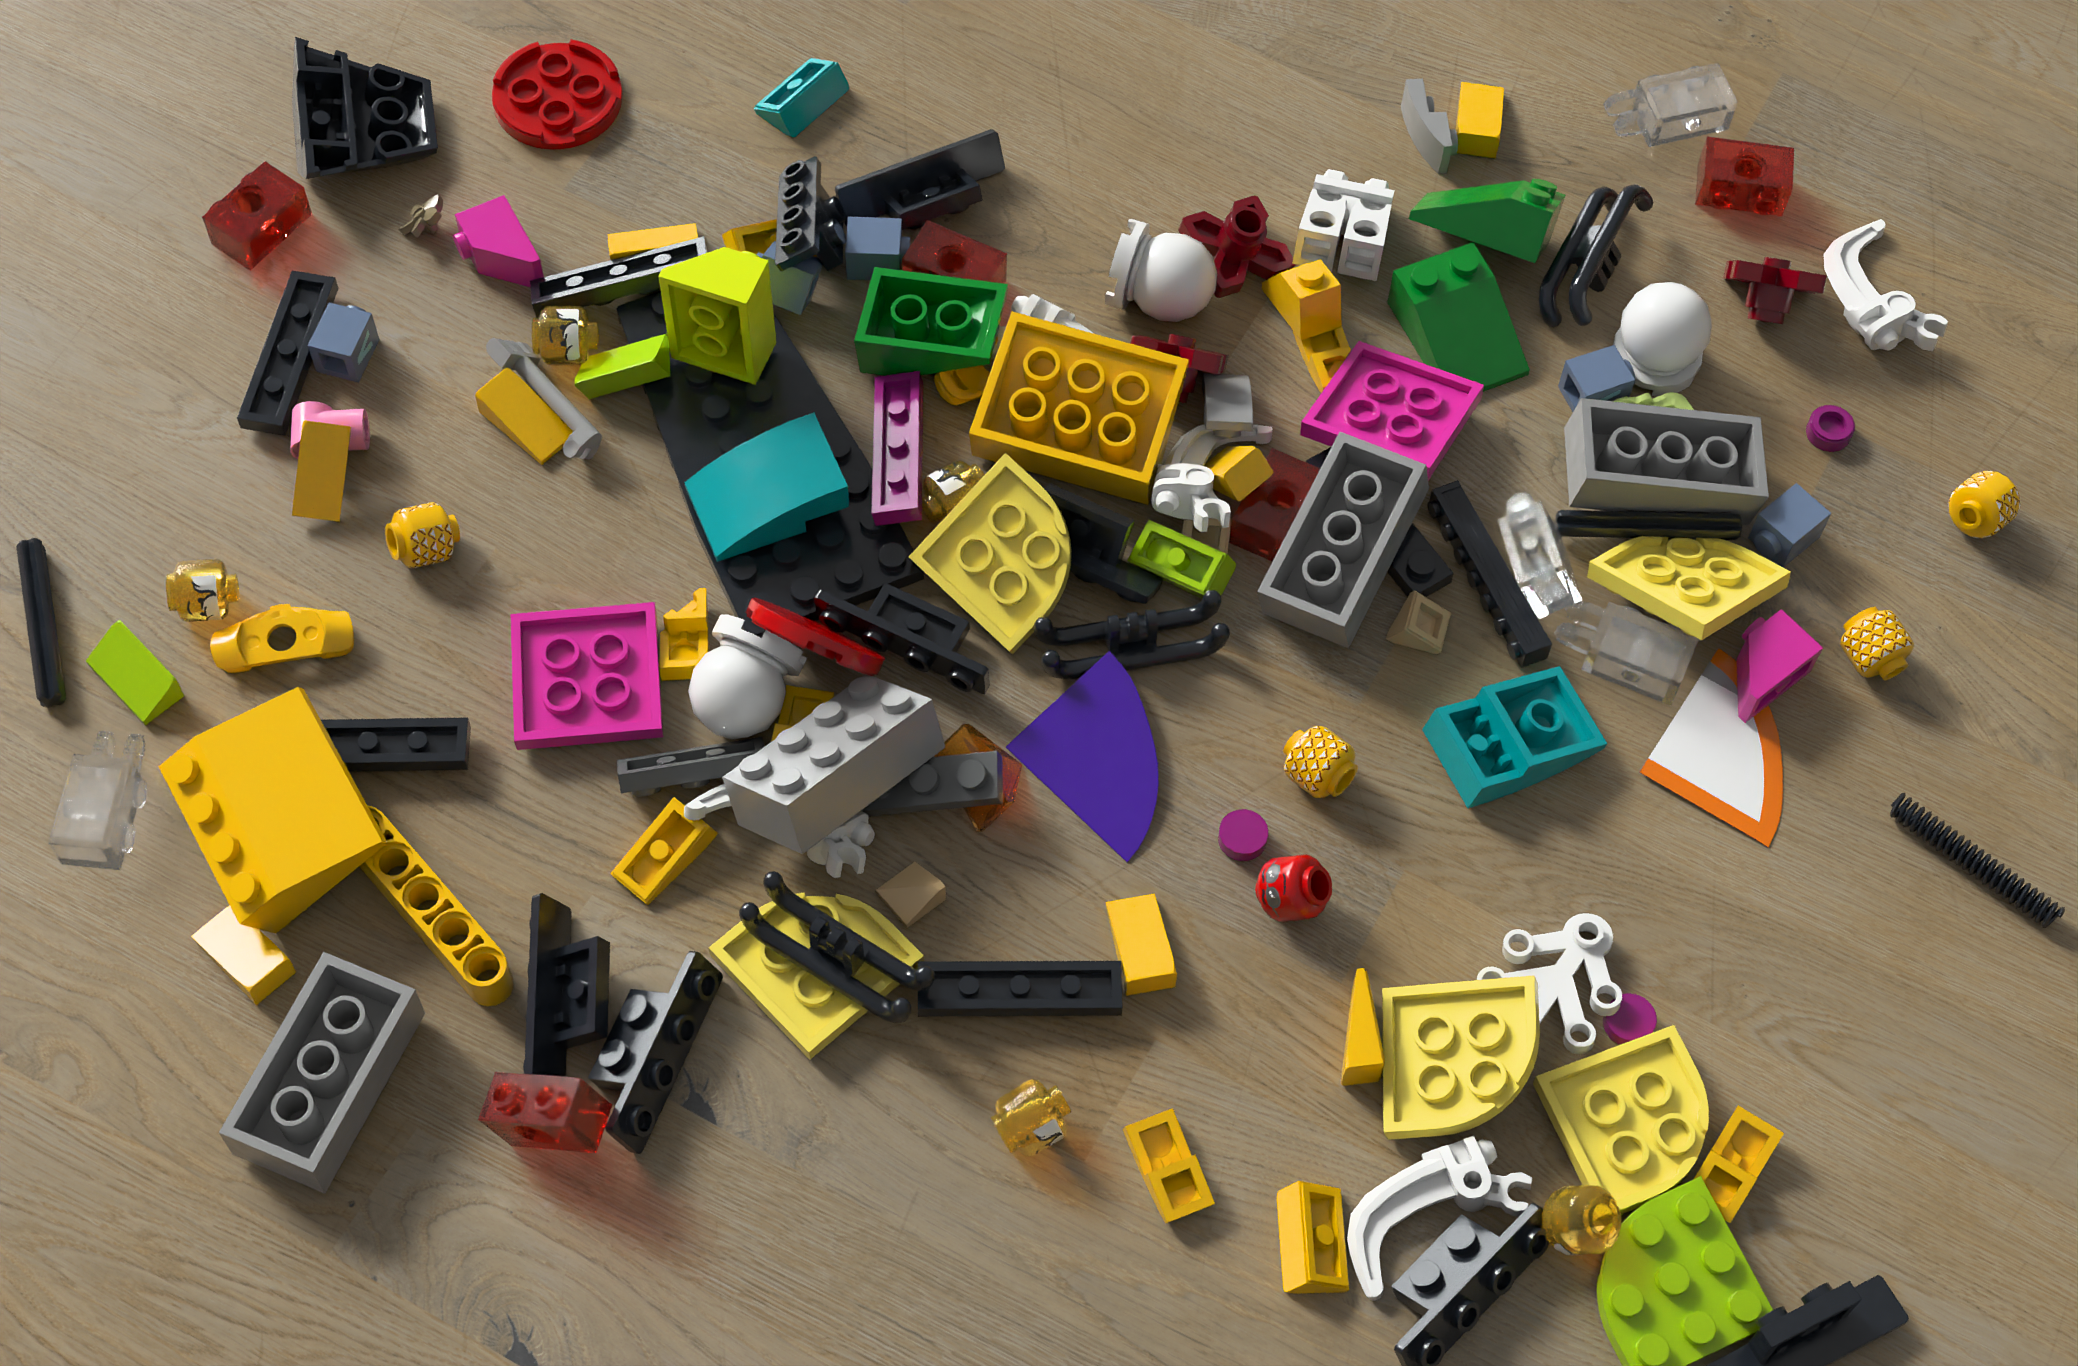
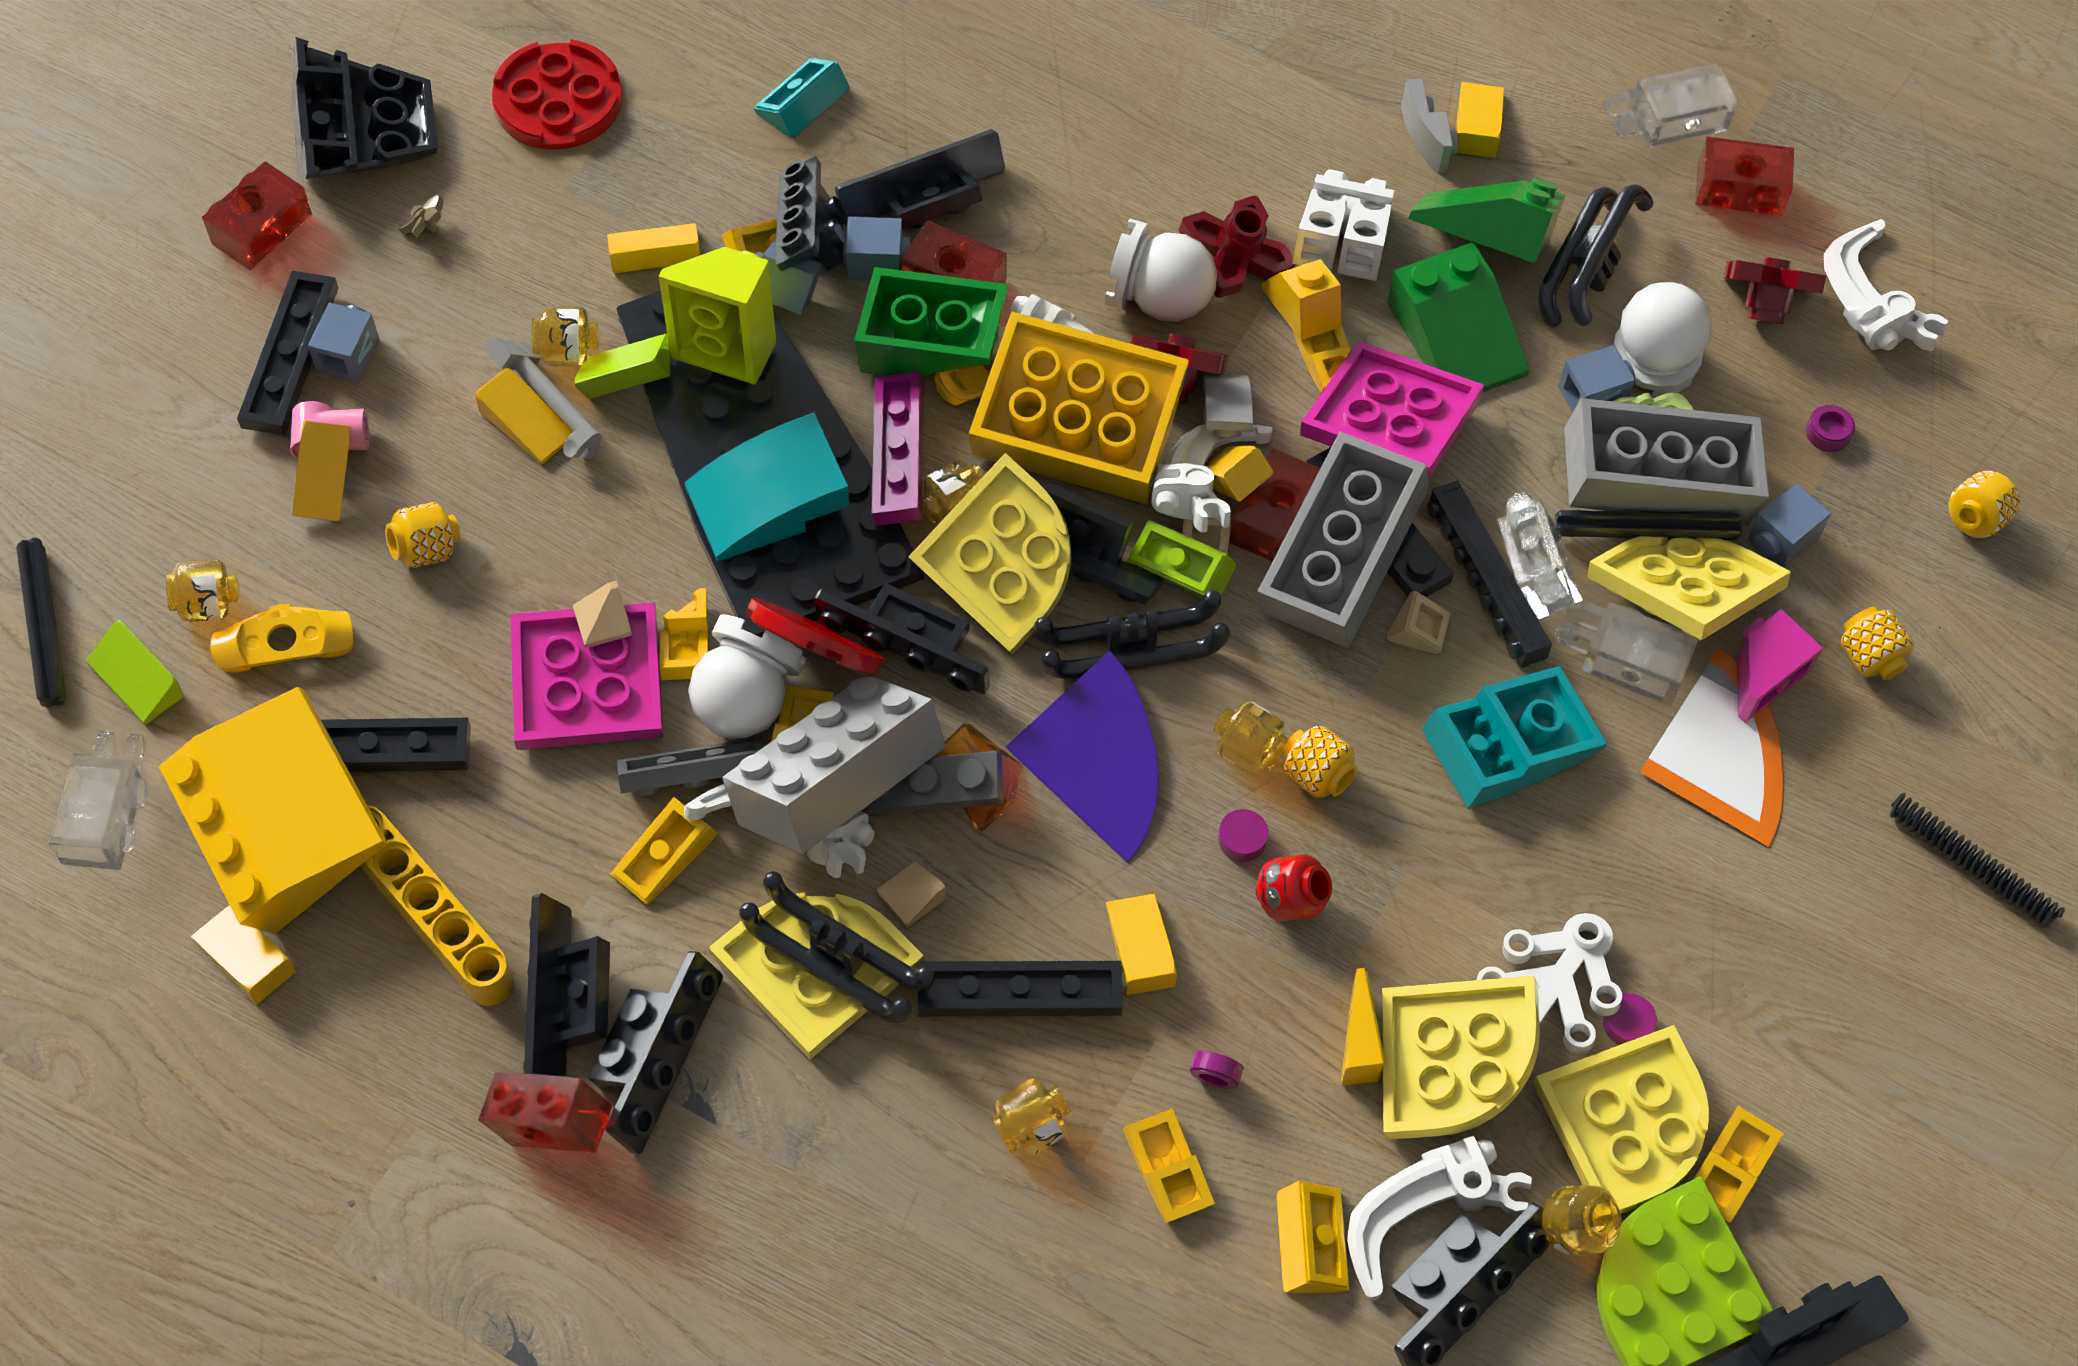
light grey brick [219,952,425,1194] -> none
dark pink slope [453,195,544,287] -> none
black plate [530,236,709,319] -> none
none -> tan slope [573,580,632,648]
none -> magenta tile [1189,1051,1244,1089]
none -> clear yellow head [1213,702,1289,774]

